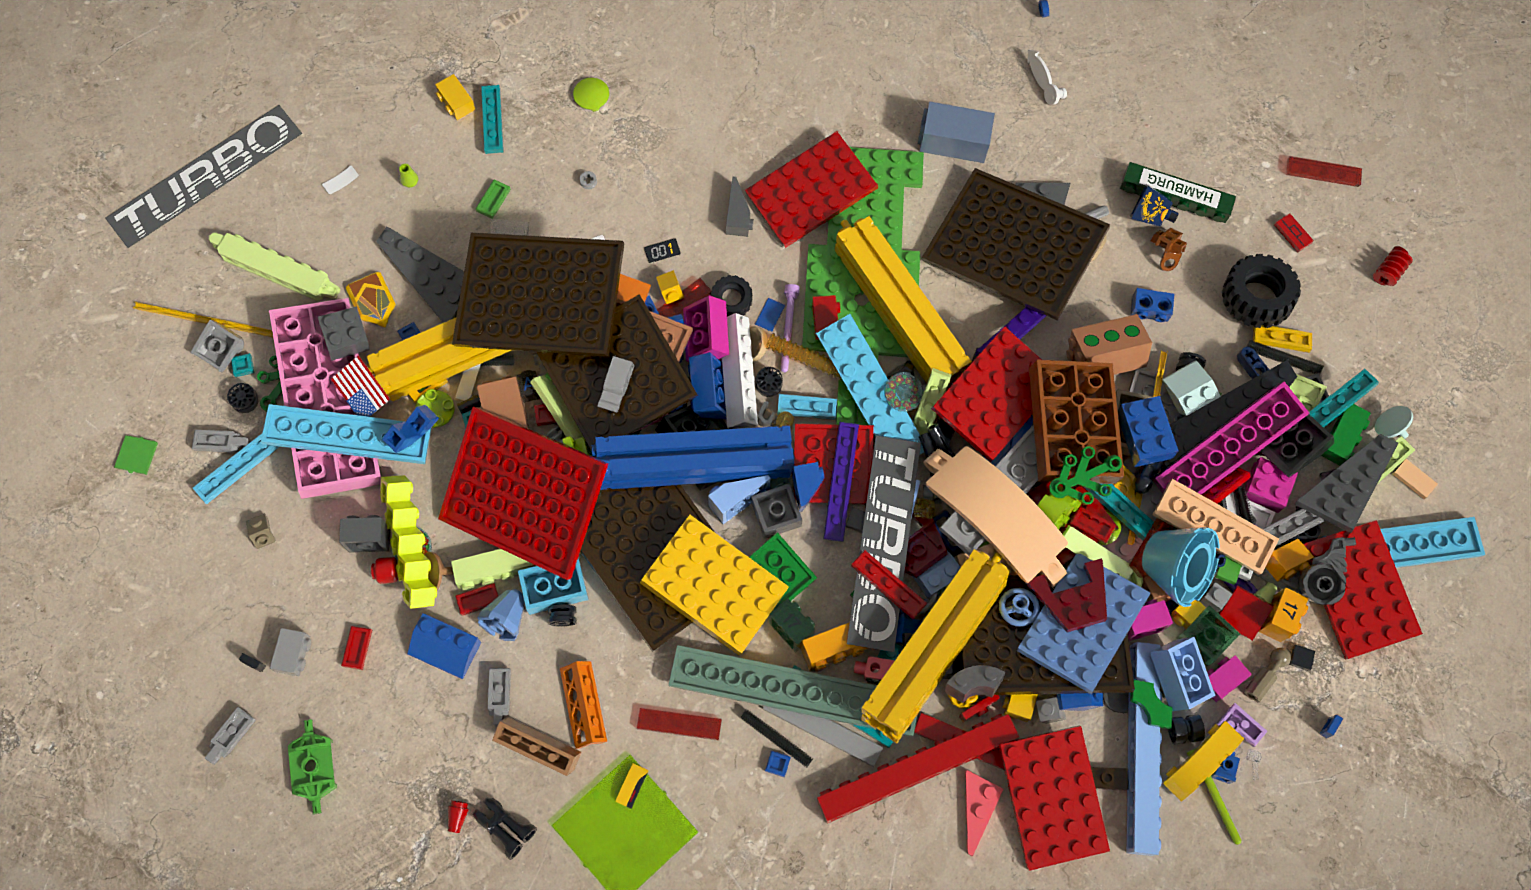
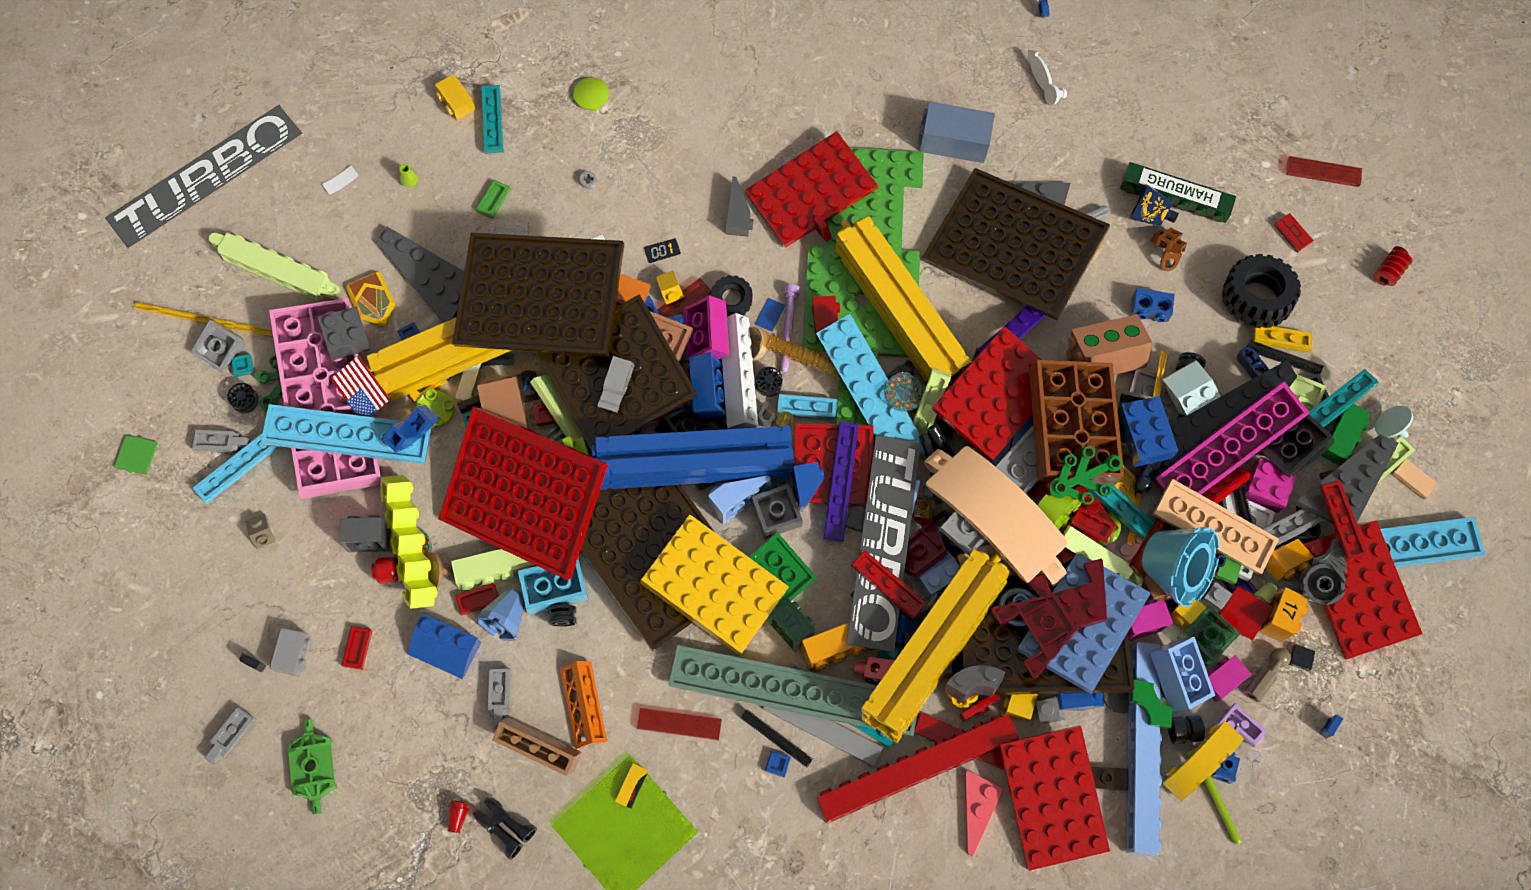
none -> red tile [813,215,832,241]
none -> dark red wing [991,593,1078,680]
none -> red tile [1319,480,1369,562]

